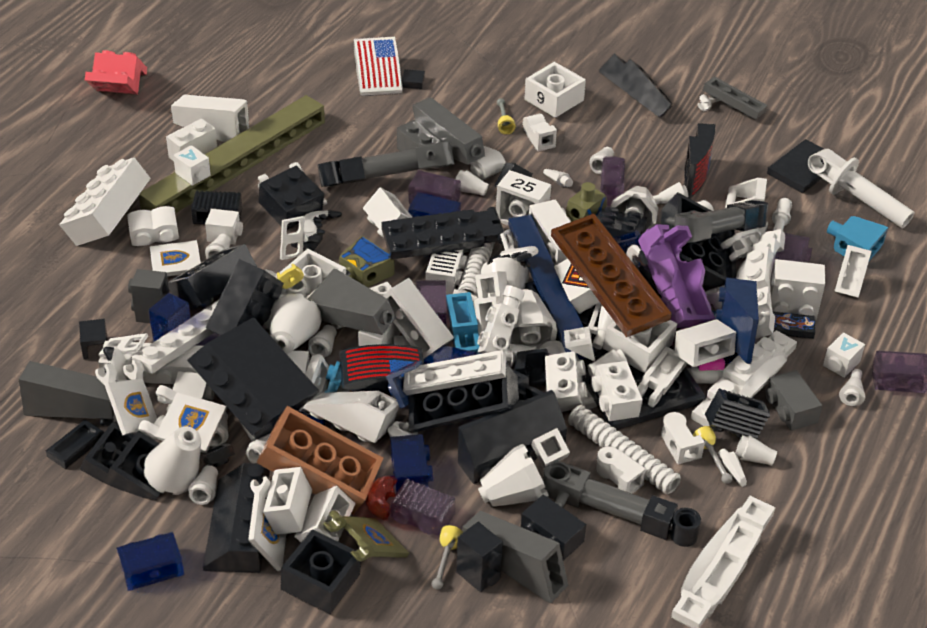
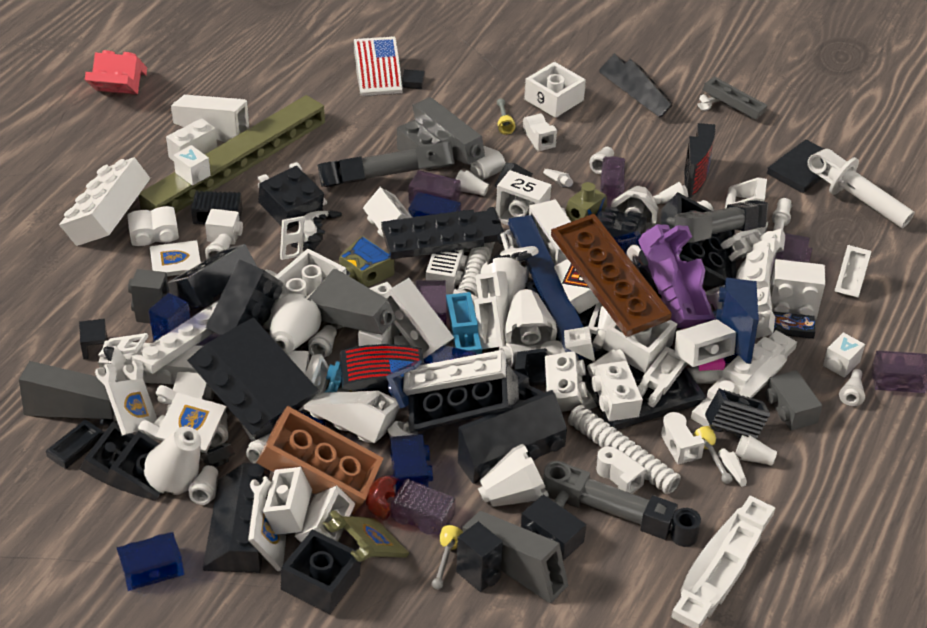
light yellow piece [277,263,304,289] -> none
white brick [477,286,525,354] -> none
white brick [531,428,570,469] -> none
dark azure torso [826,216,888,261] -> none

